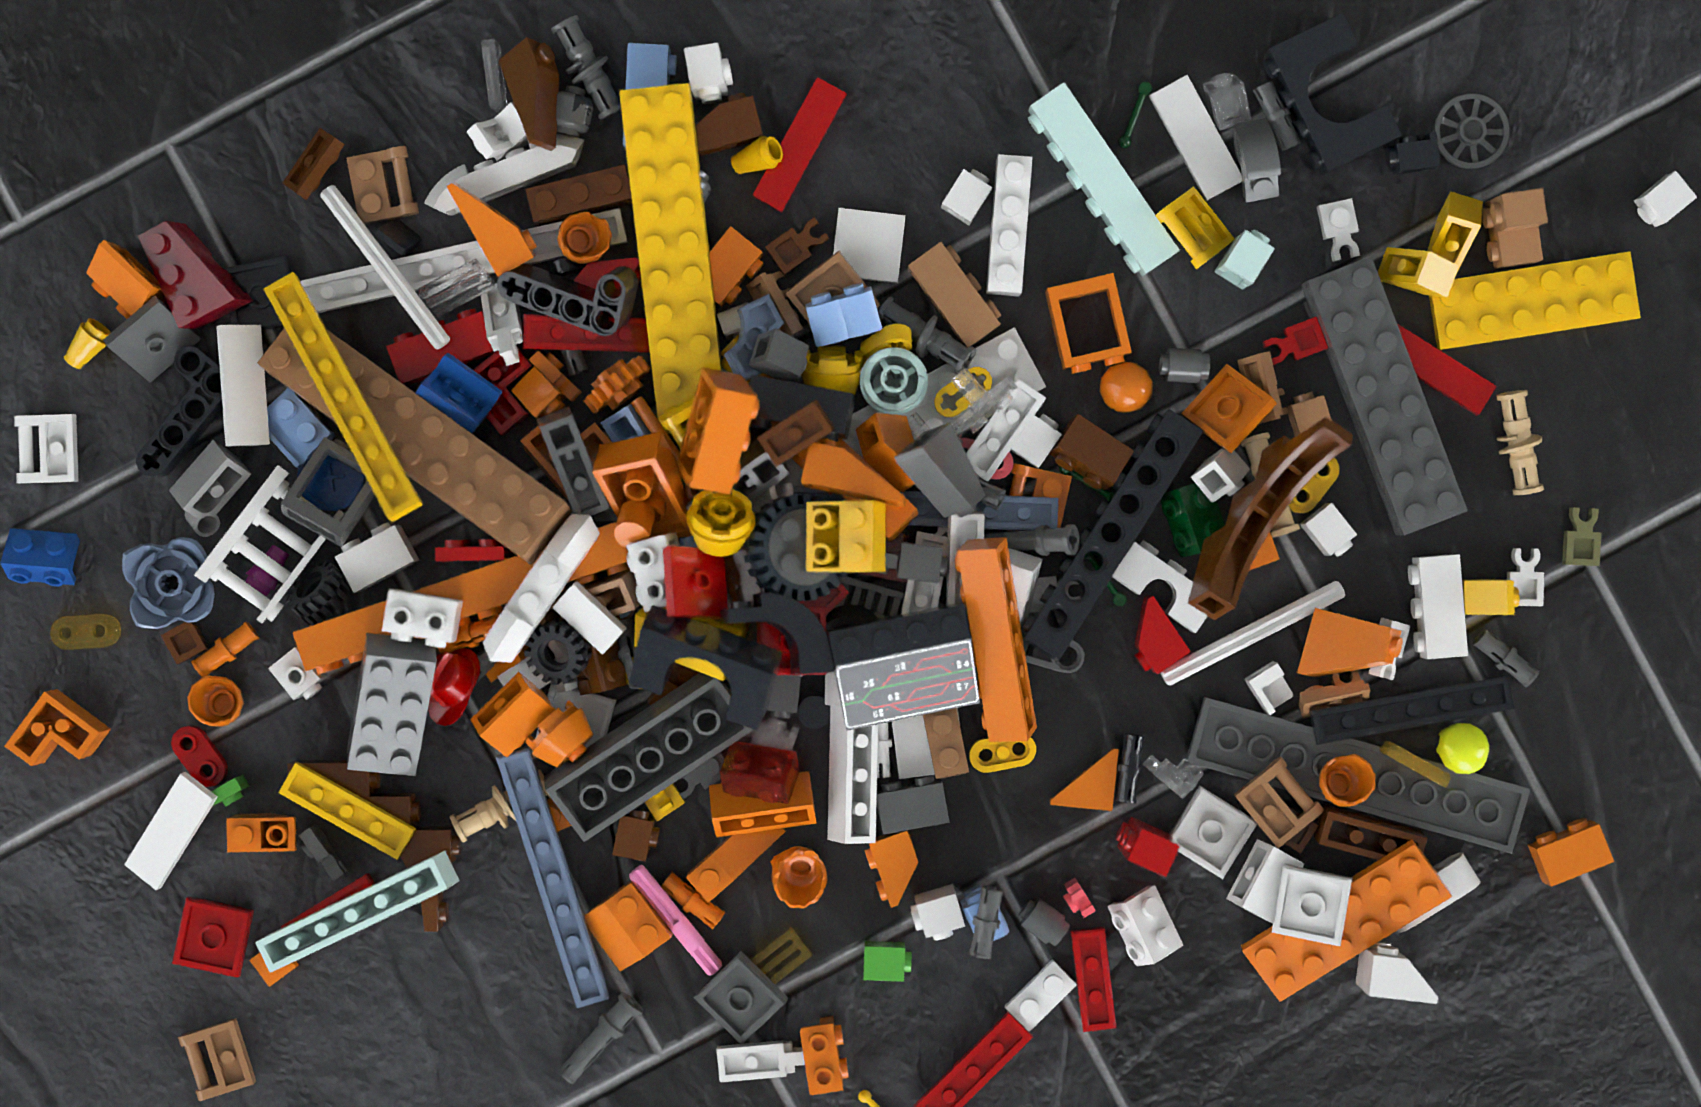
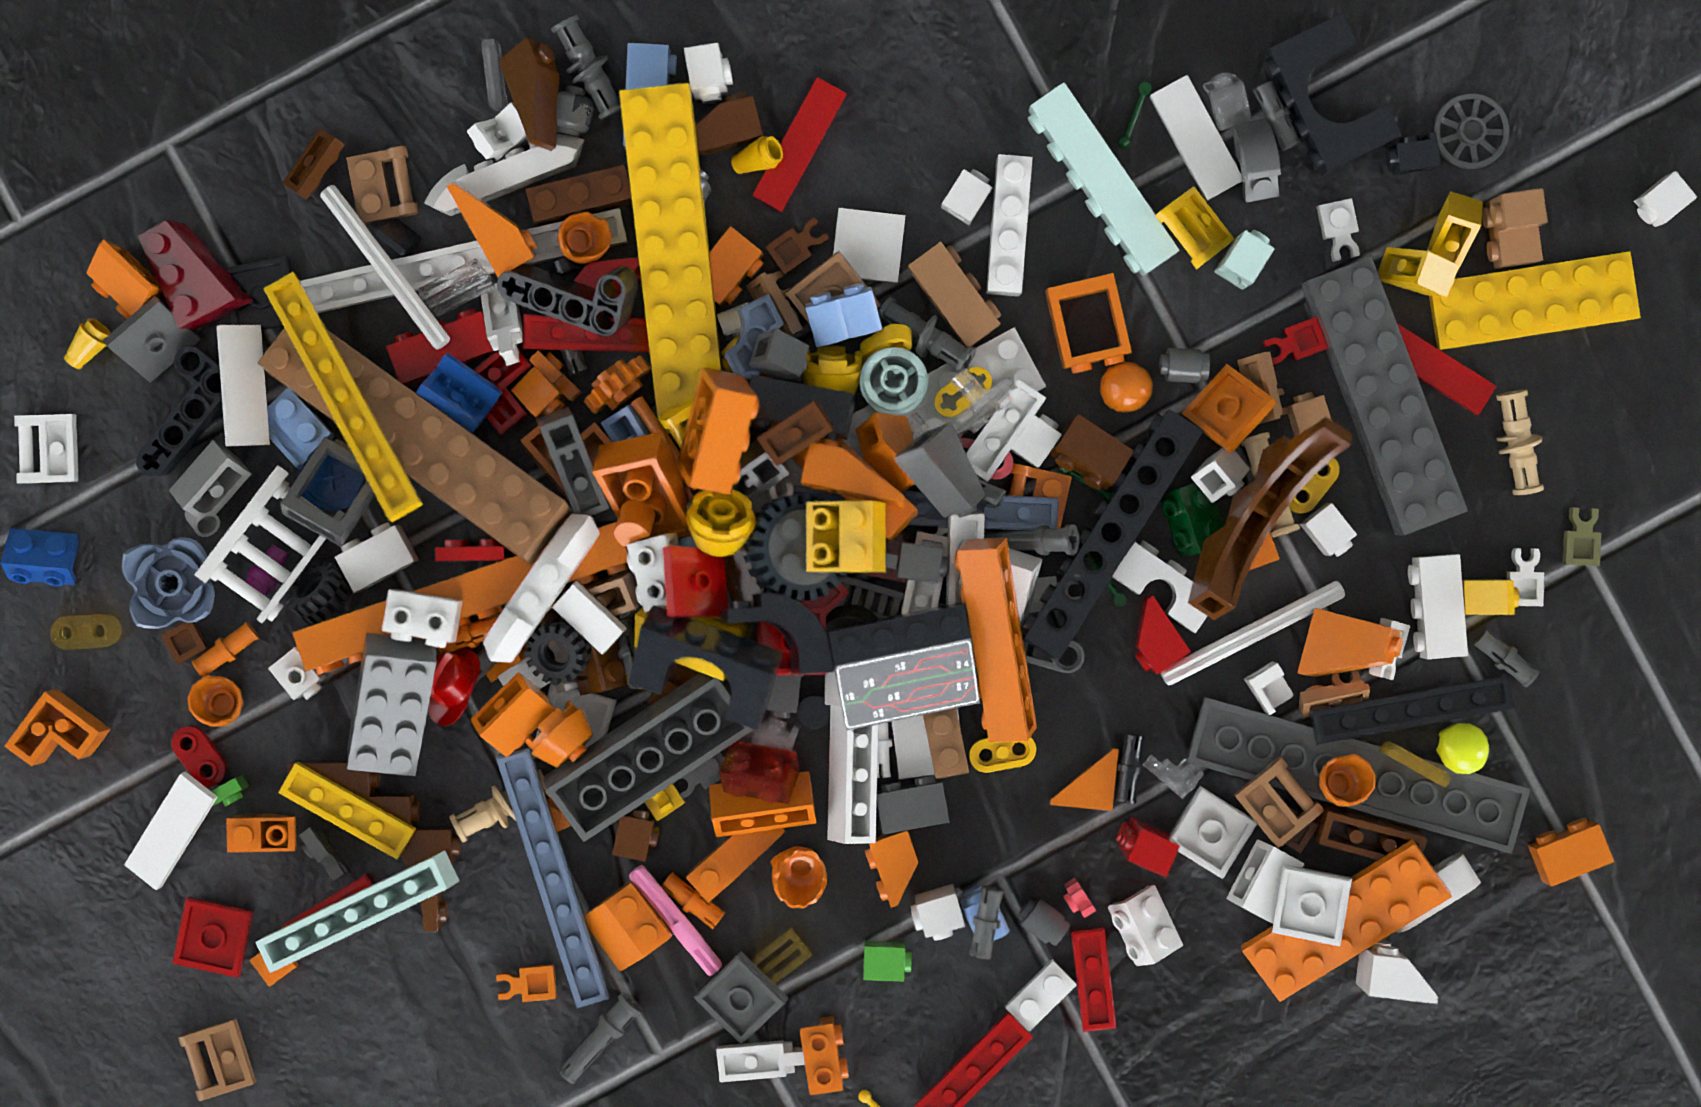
none -> orange plate [496,963,557,1002]

